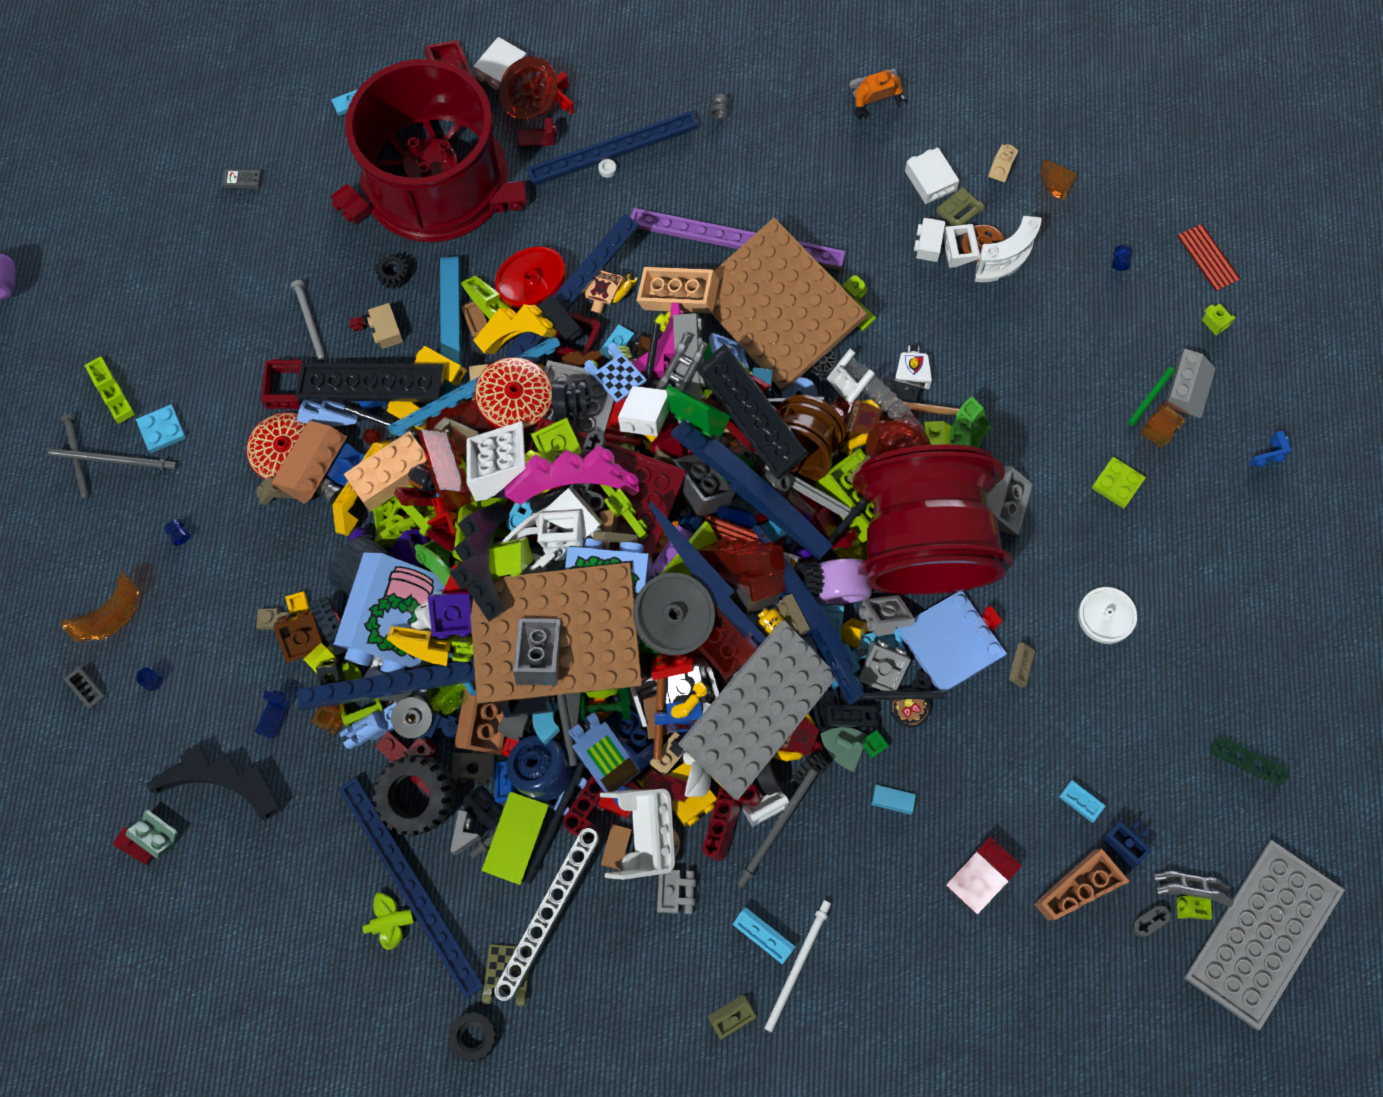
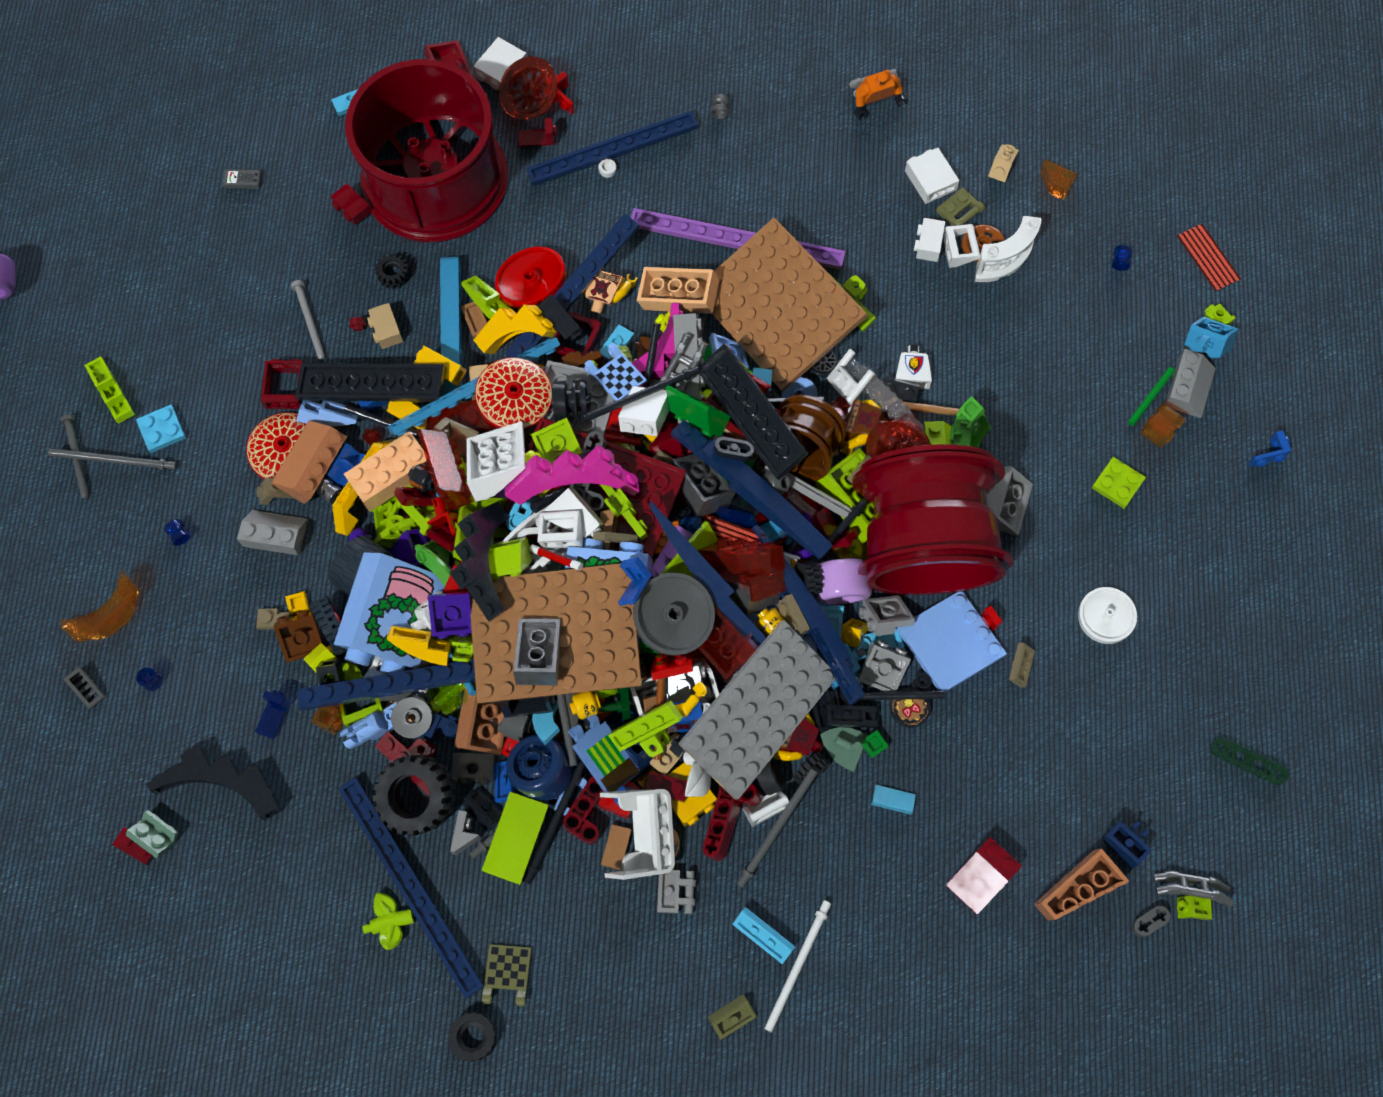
dark red slope [489,181,526,213] -> none
white beam [495,828,599,1001] -> none
medium azure plate [1059,780,1105,823] -> none
light grey plate [1183,840,1345,1031] -> none
none -> light grey slope [237,510,308,556]
none -> red bar [529,544,583,571]
none -> yellow head [569,692,601,719]
none -> black bar [582,366,700,423]
none -> lime plate [608,701,683,757]
none -> blue bracket [618,557,652,606]
none -> black plate [713,437,754,461]
none -> dark azure hinge [1184,317,1239,359]

